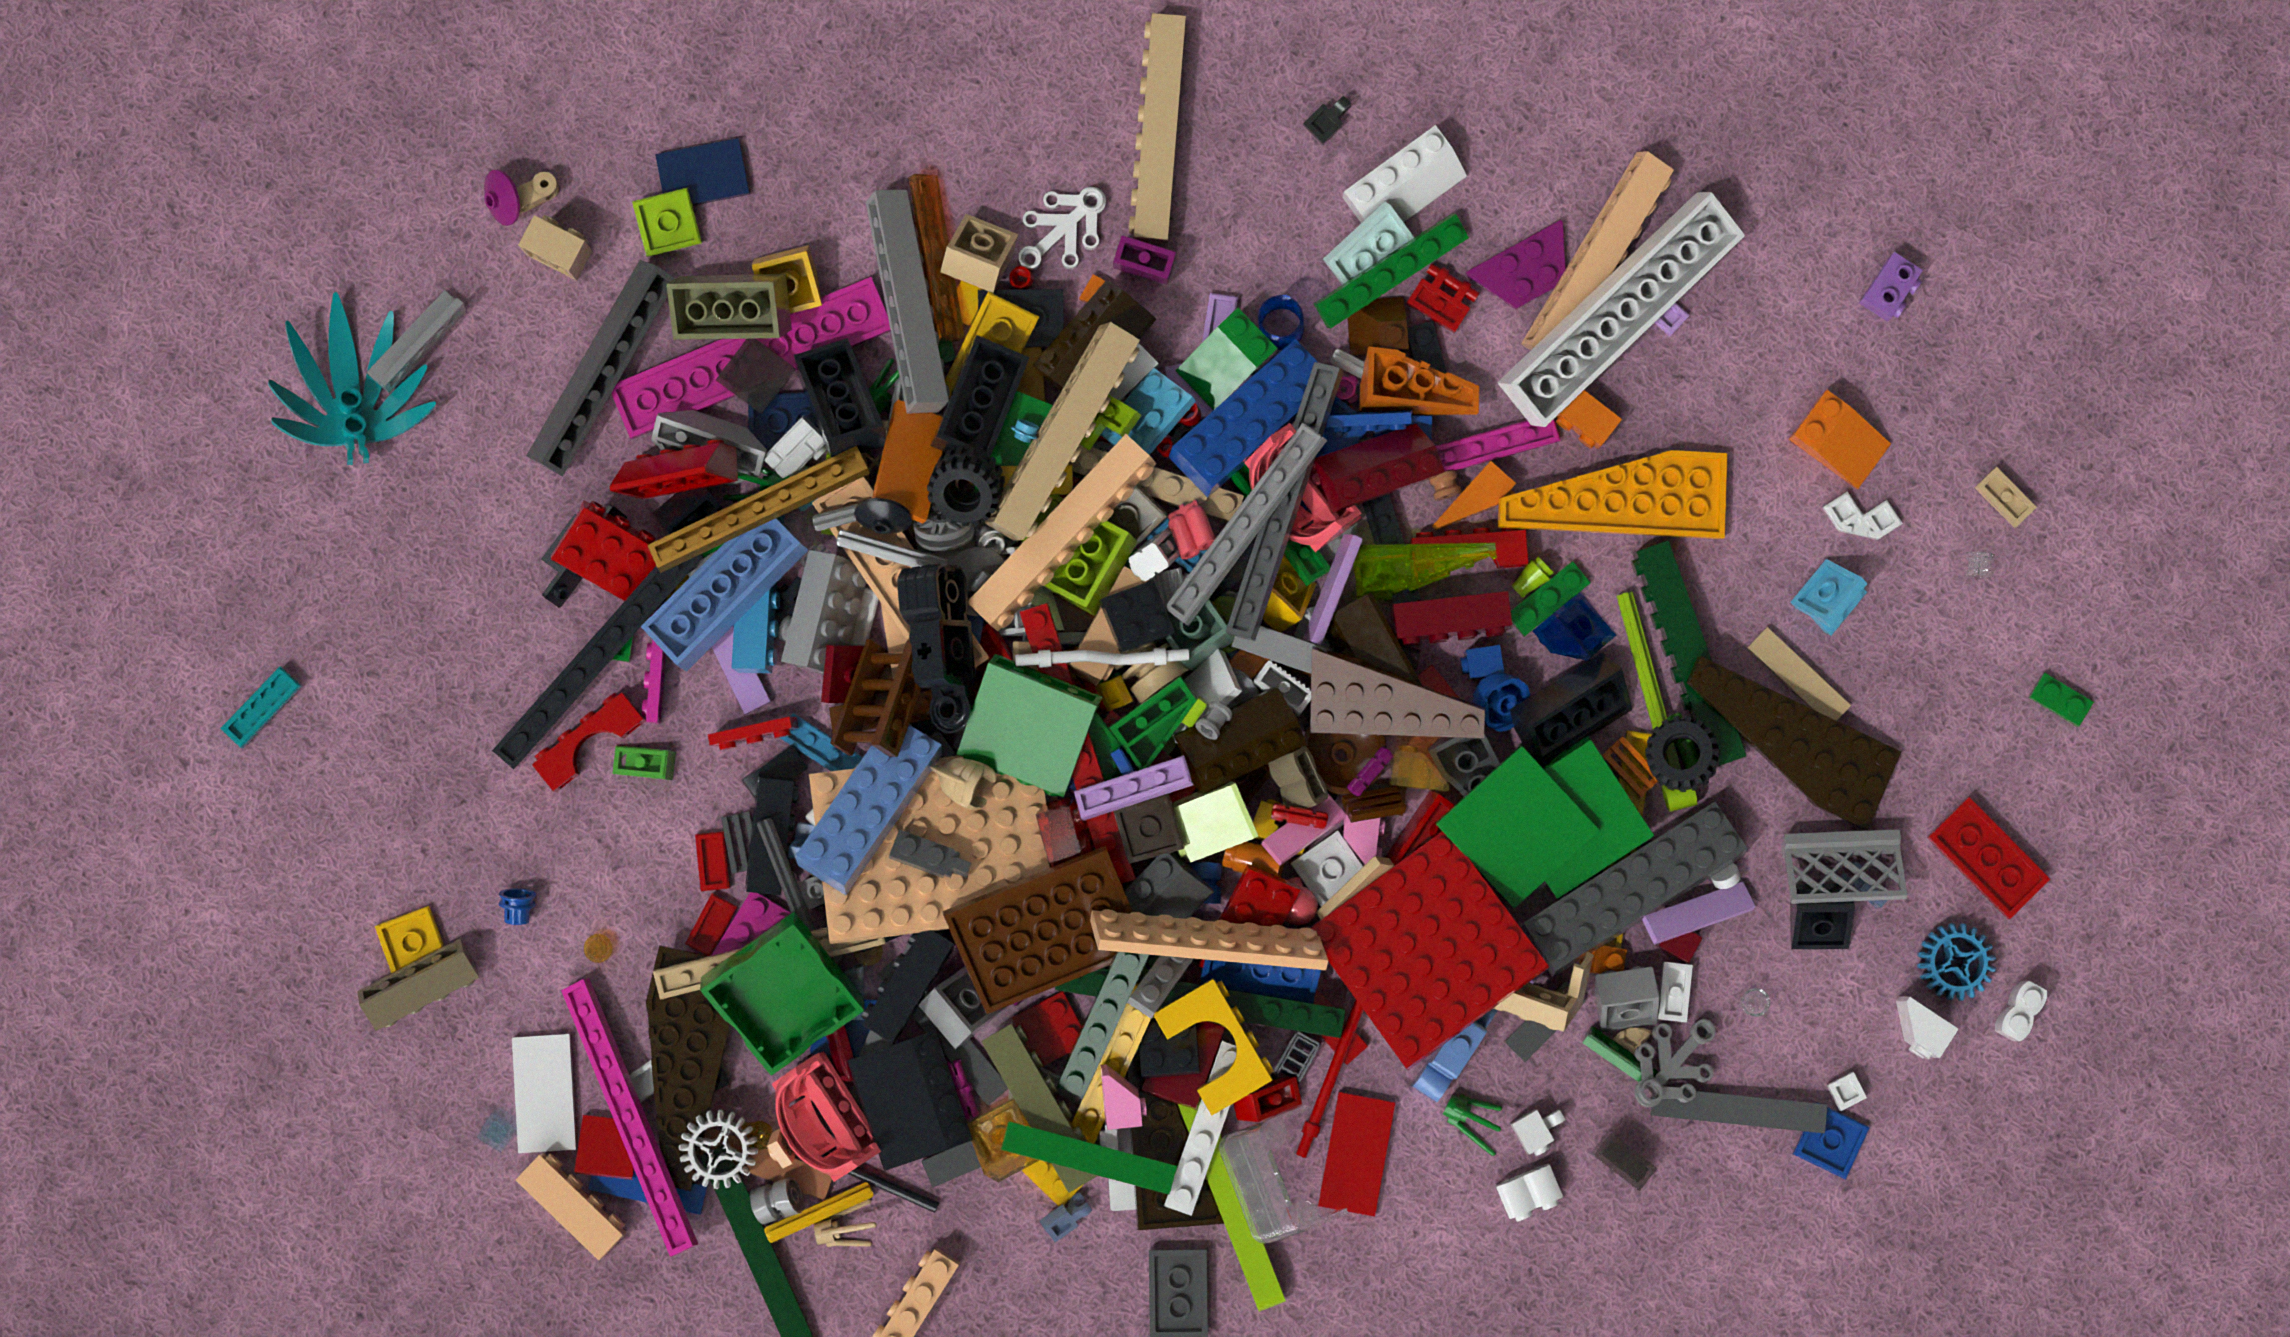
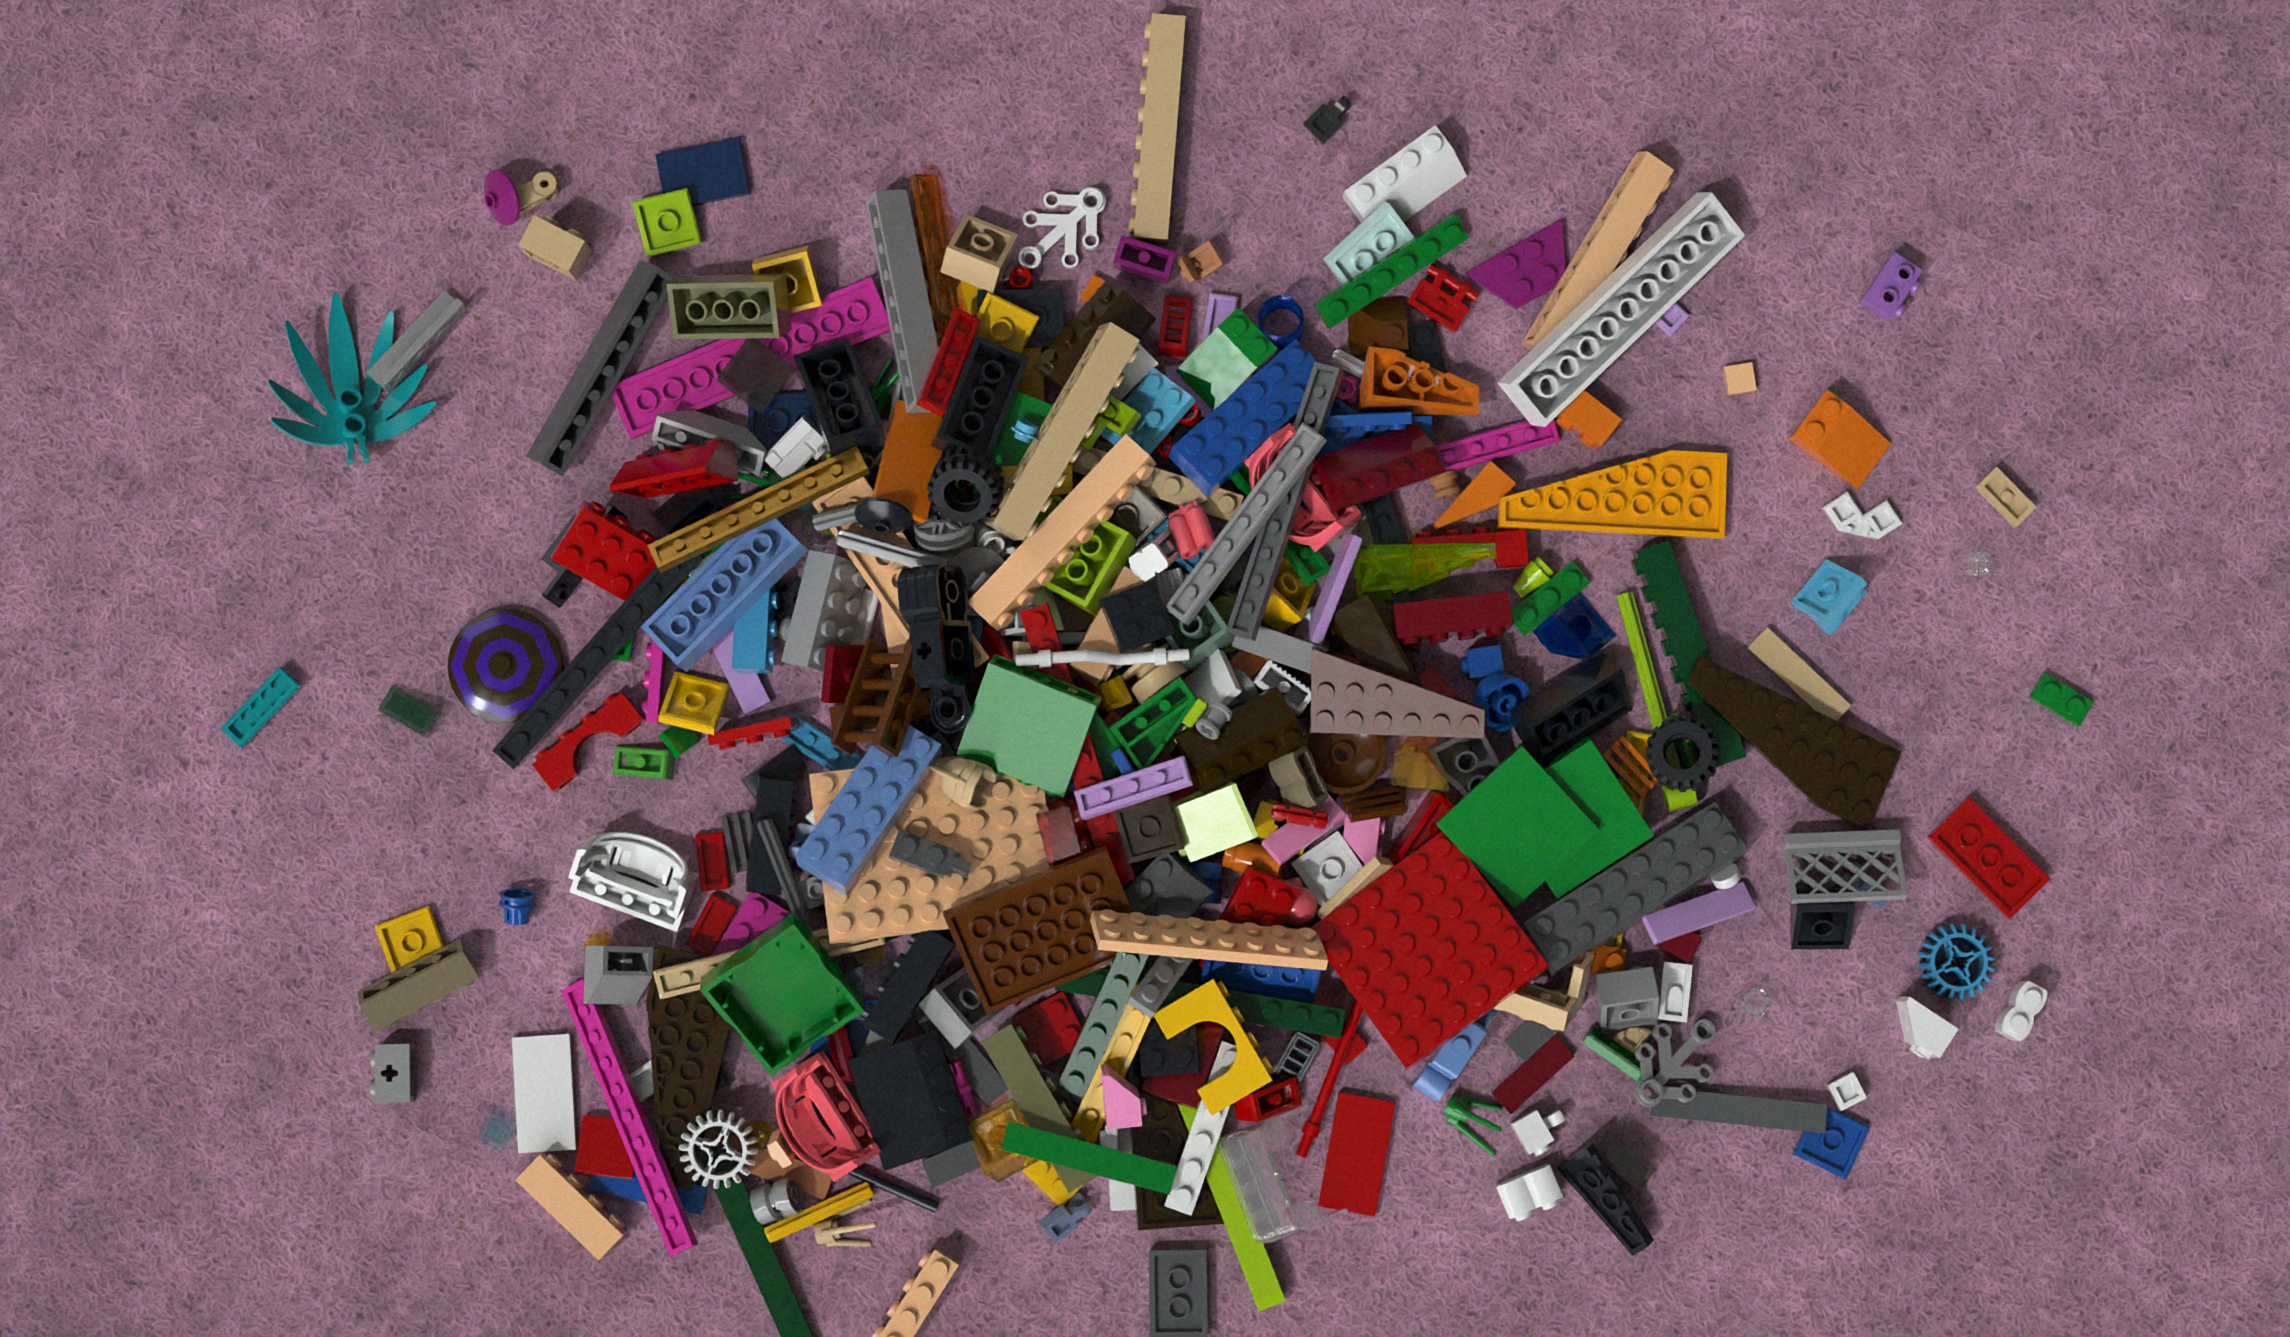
magenta axle [1347,747,1393,797] -> none
none -> light grey brick [370,1043,415,1103]
none -> clear green slope [378,685,442,738]
none -> dish [448,609,563,723]
none -> white piece [568,832,699,932]
none -> light grey slope [584,946,653,1005]
none -> yellow plate [659,671,730,735]
none -> green tile [659,725,700,759]
none -> red tile [916,307,981,417]
none -> red slope [1158,295,1193,358]
none -> nougat bracket [1176,239,1227,283]
none -> dark red tile [1491,1035,1575,1114]
none -> black wing [1557,1142,1654,1256]
none -> light nougat tile [1723,362,1757,396]

